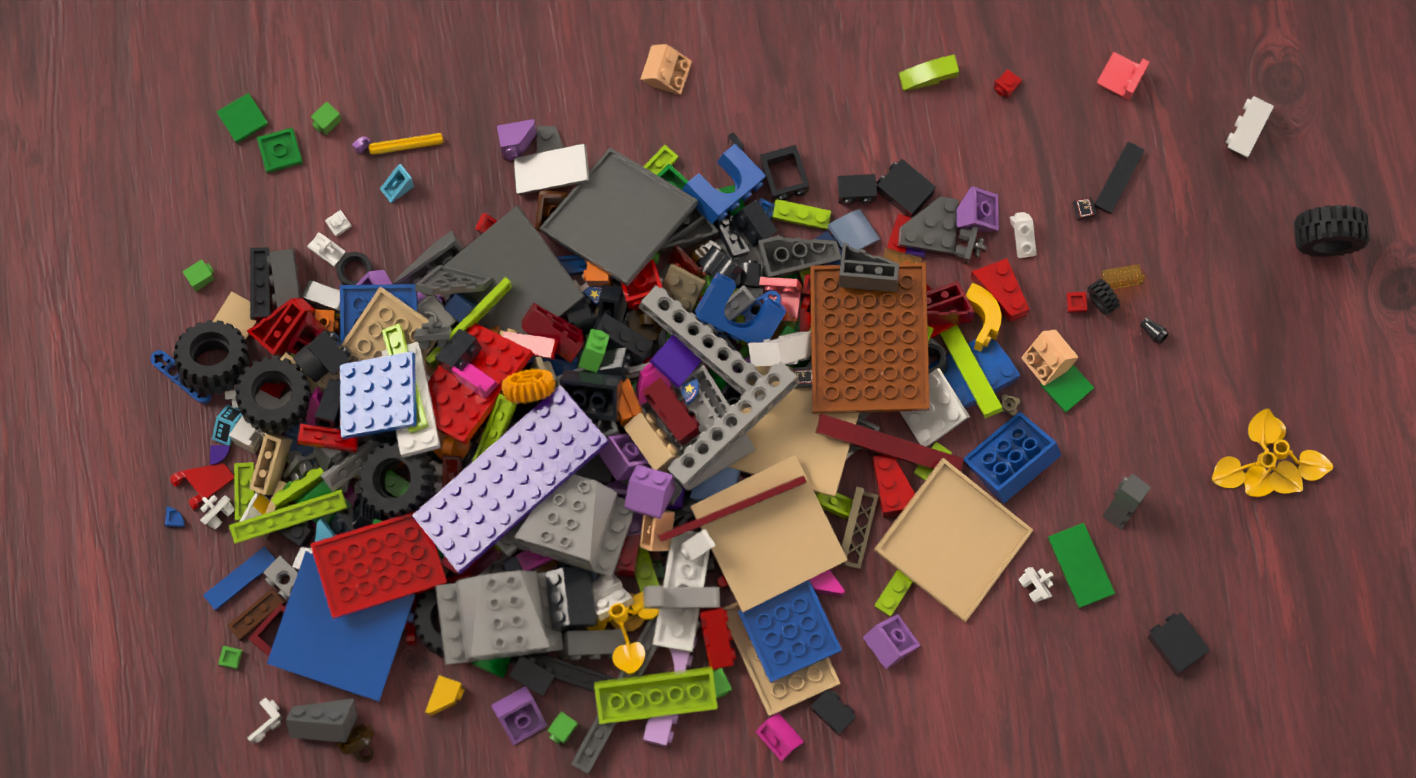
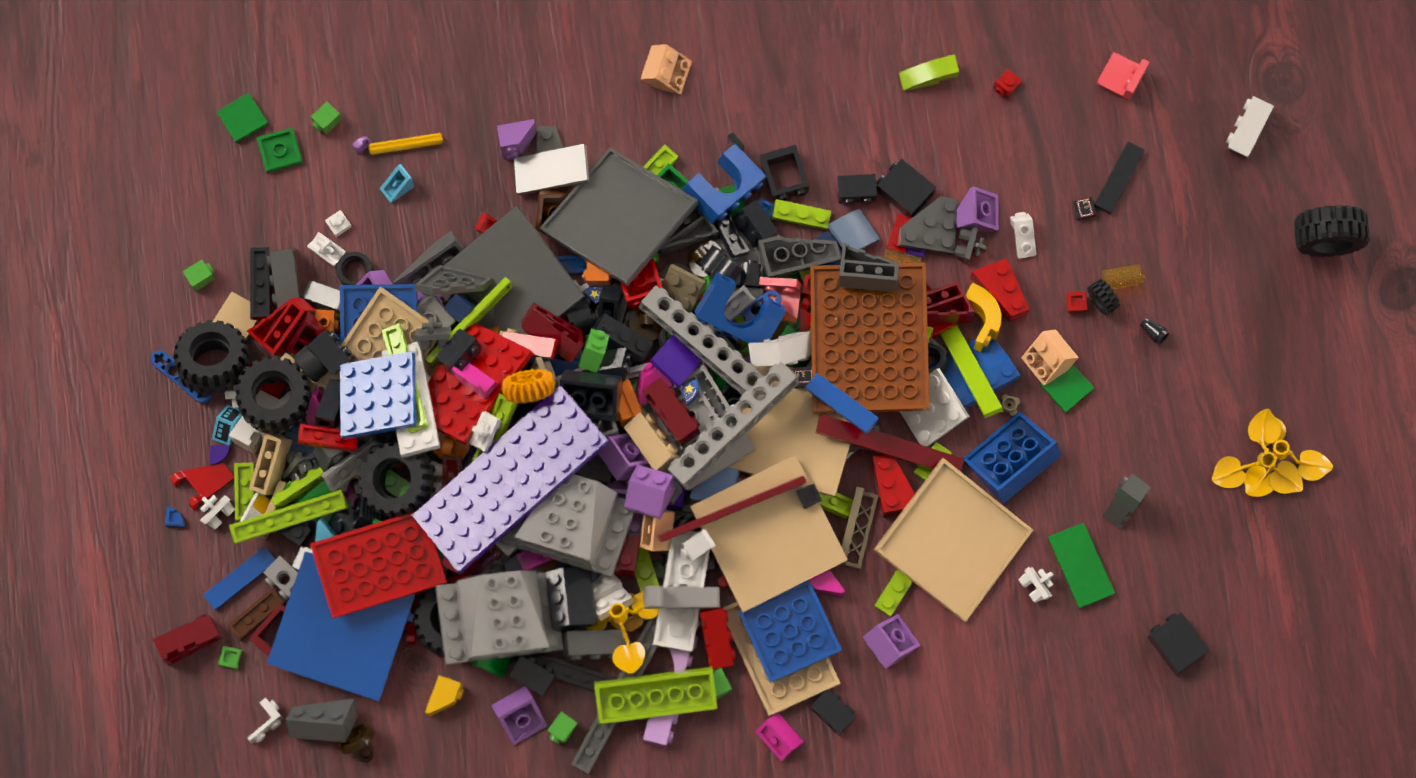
clear red slope [668,245,703,278] -> none
none -> dark red wedge [152,615,222,666]
none -> white hips [469,411,501,452]
none -> black tile [796,483,822,509]
none -> blue tile [805,373,879,435]

